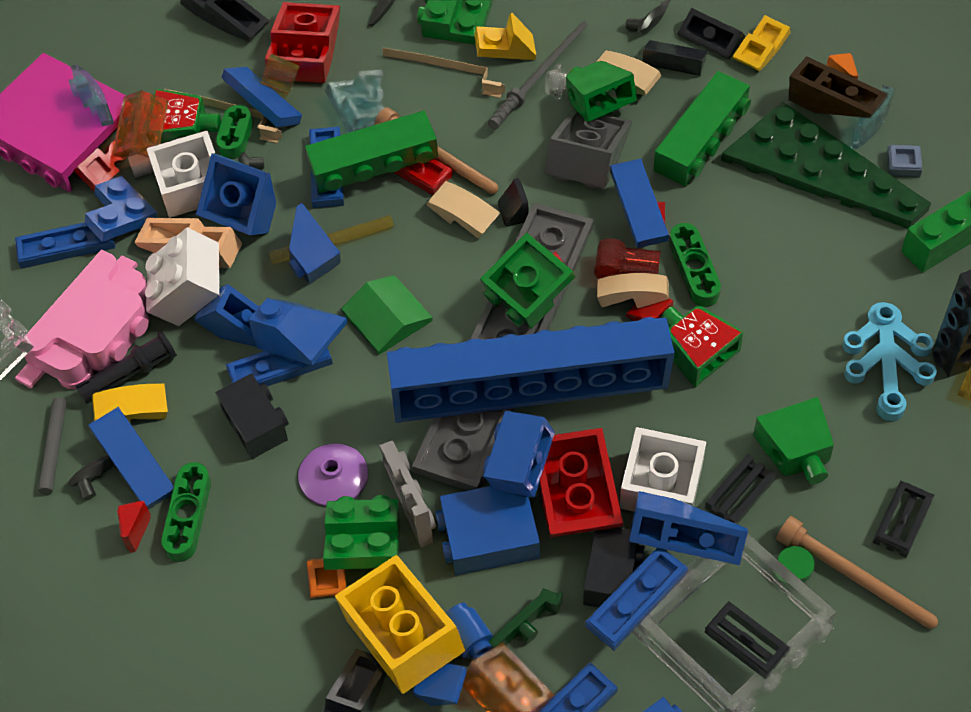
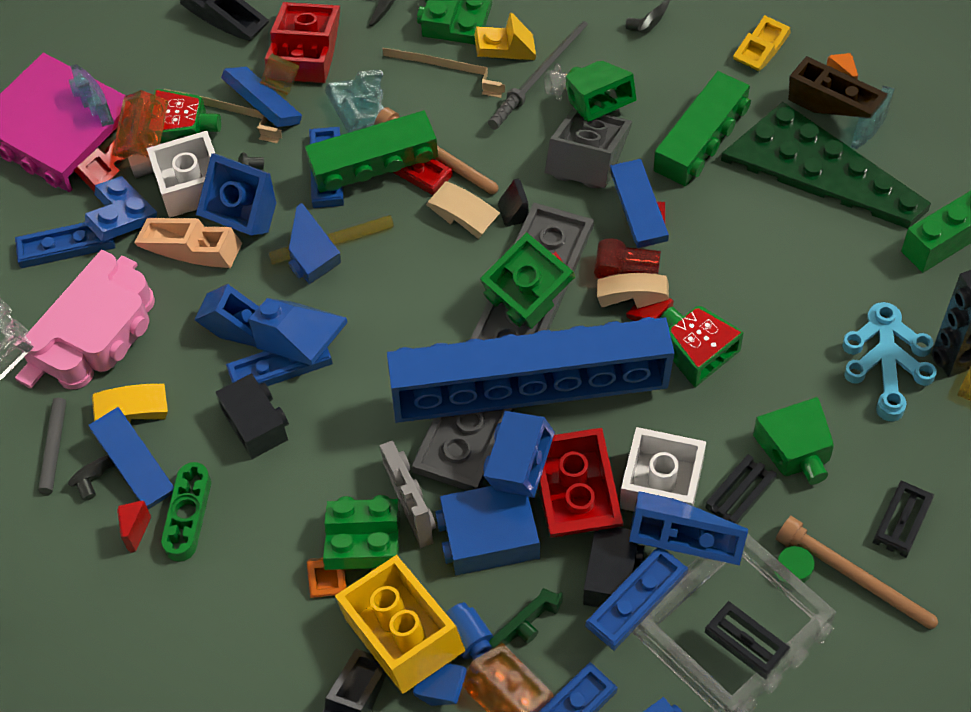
black pin [75,331,177,404] -> none
white brick [145,227,219,326] -> none
green beam [216,105,253,159] -> none
medium lavender dish [298,444,368,507] -> none
green slope [341,275,433,355] -> none
tan slope [597,50,661,95] -> none
black slope [643,40,708,76] -> none
green beam [669,223,721,307] -> none
black slope [677,8,746,59] -> none
sand blue tile [887,145,922,177] -> none

